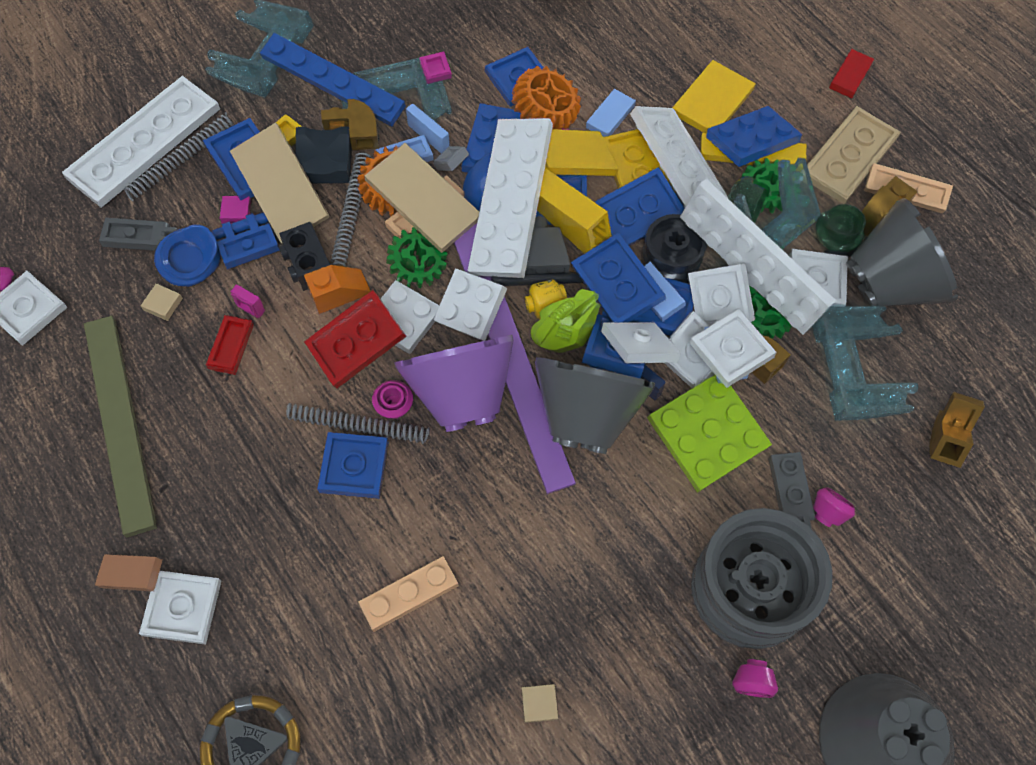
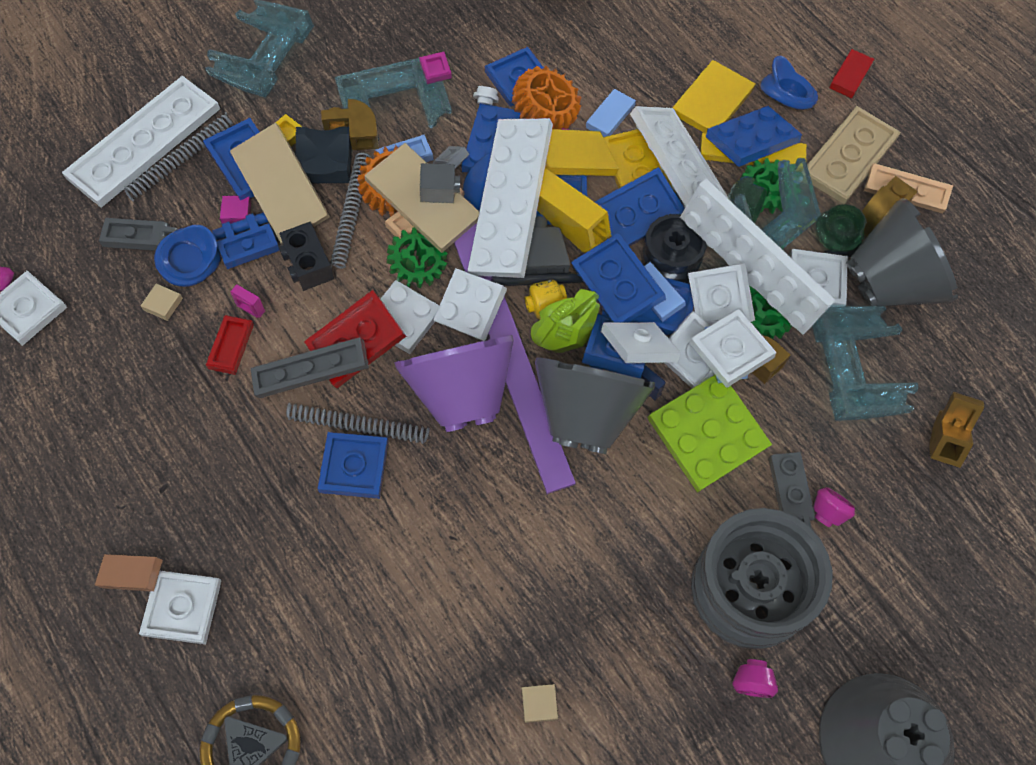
olive tile [84,316,157,538] -> none
blue plate [260,33,406,127] -> none
orange slope [304,265,371,314] -> none
light nougat plate [358,556,459,632] -> none
dark pink cone [372,380,413,419] -> none
light blue tile [406,104,450,154] -> none
none -> dark grey plate [250,337,369,398]
none -> dark grey brick [420,163,460,203]
none -> white plate [473,86,499,105]
none -> blue piece [760,56,818,110]

